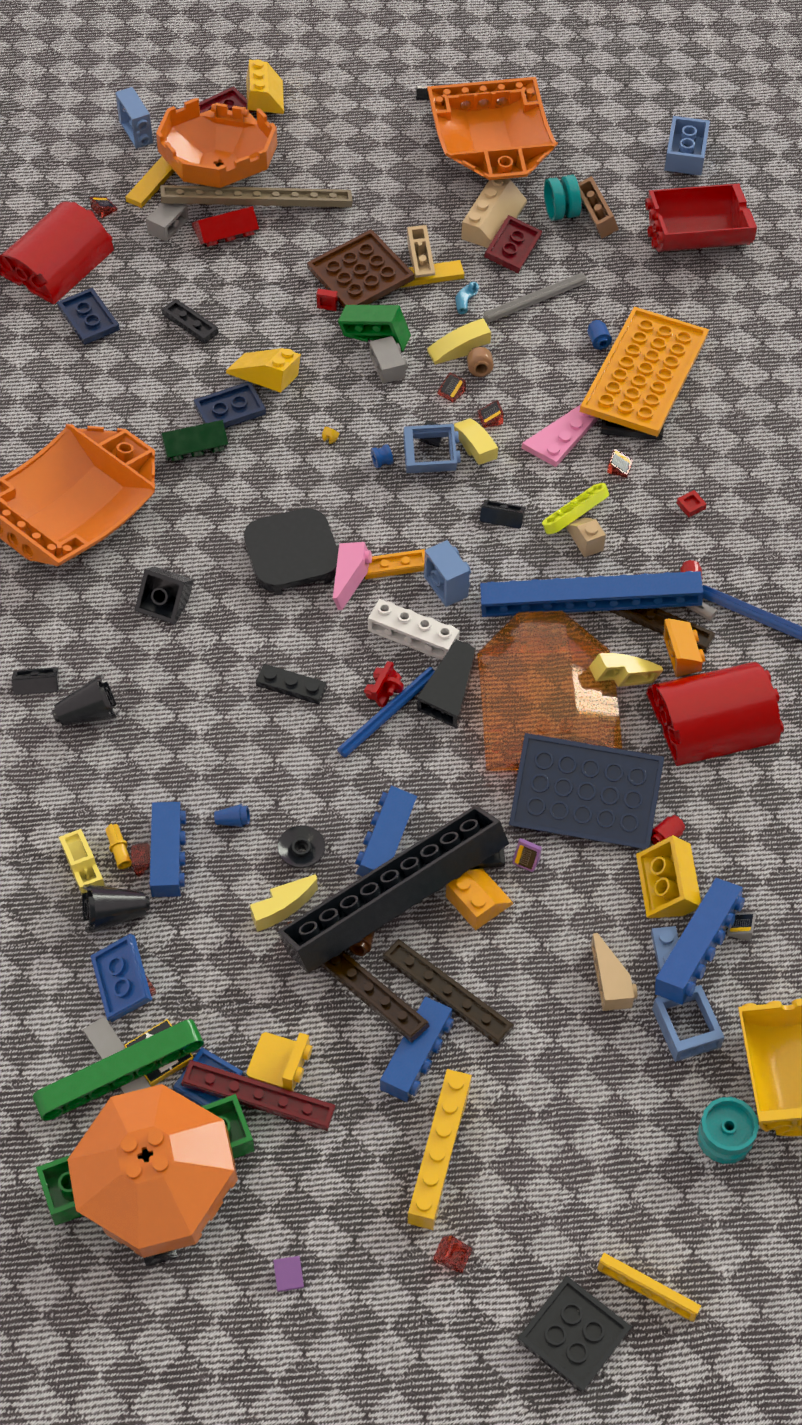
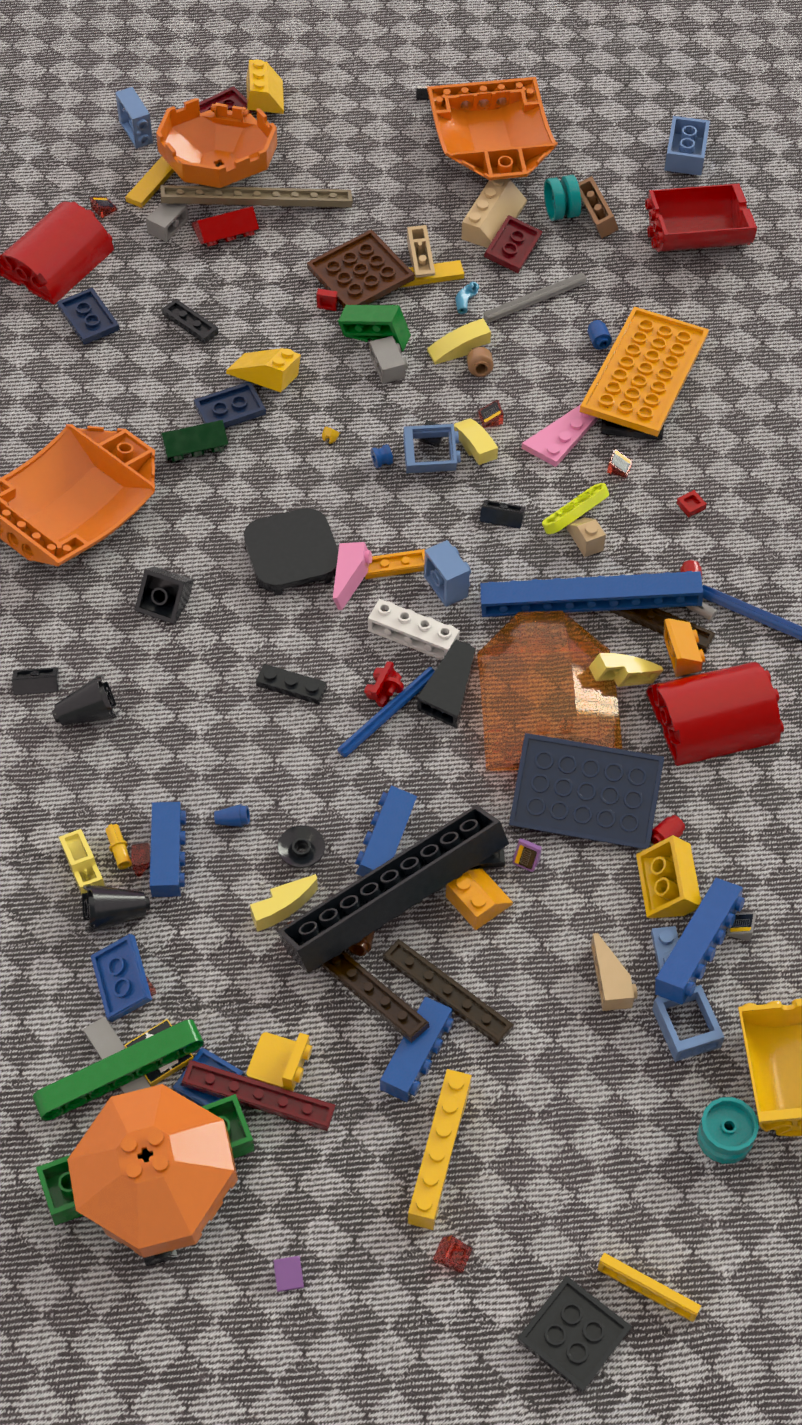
slope [437,372,466,403] -> none

